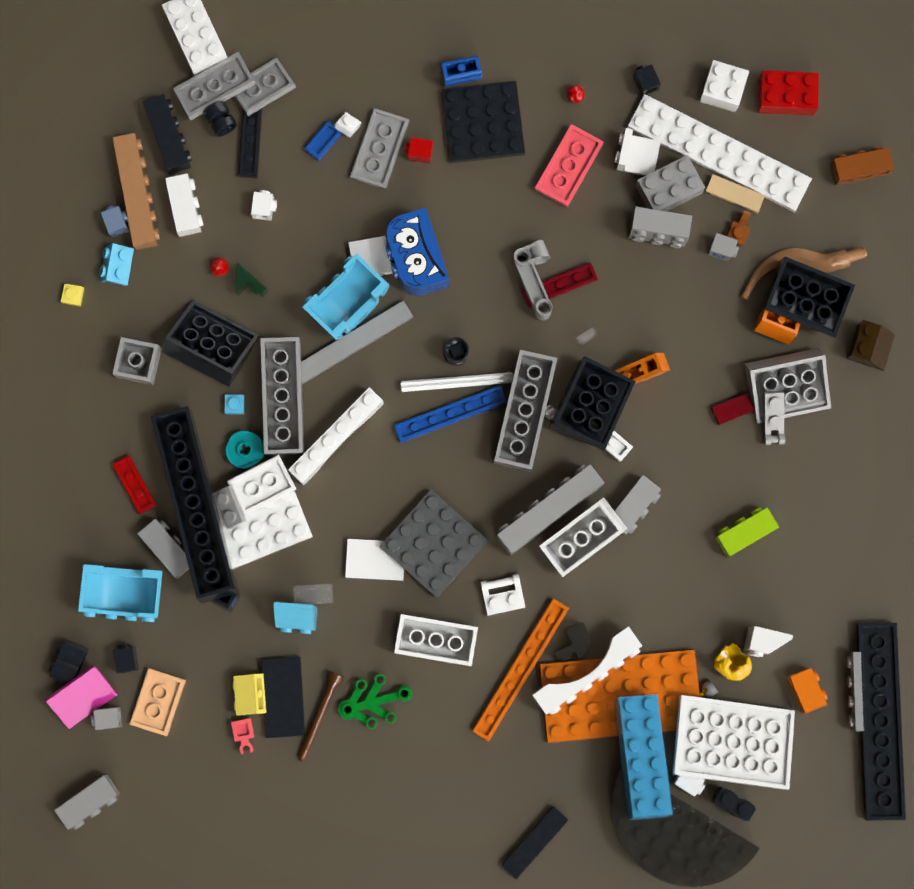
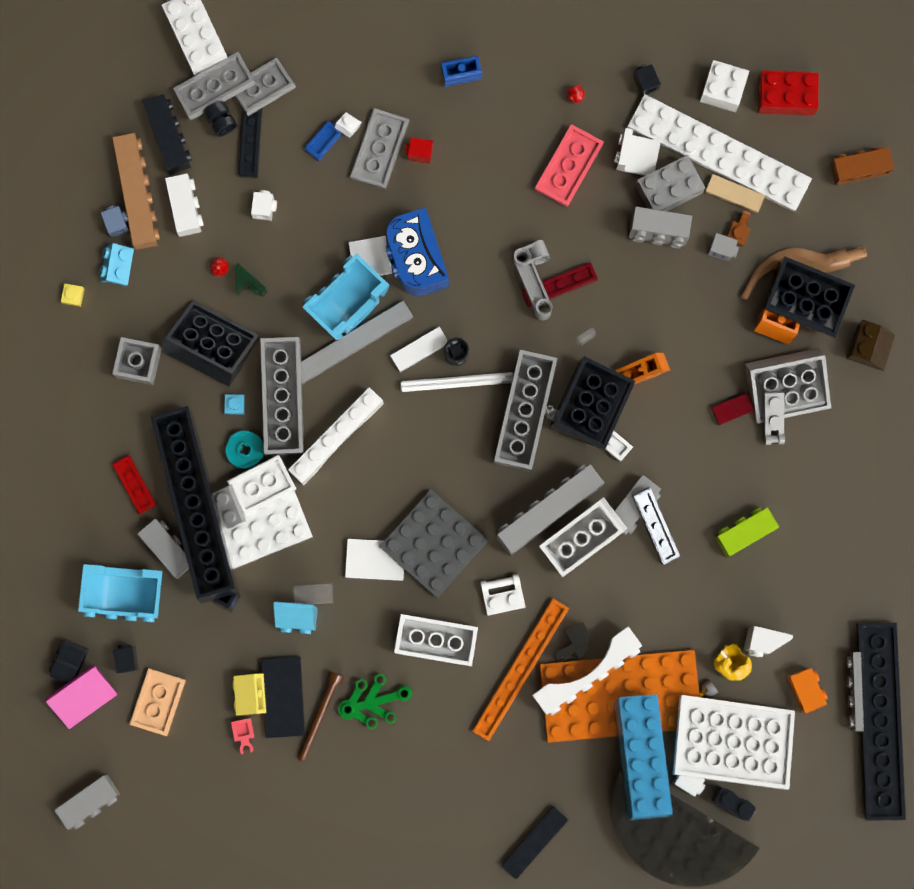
light grey brick [91,707,122,730] -> none
blue tile [394,385,508,444] -> none
black plate [442,81,525,163] -> none
none -> white tile [390,327,448,372]
none -> tile [632,487,680,565]

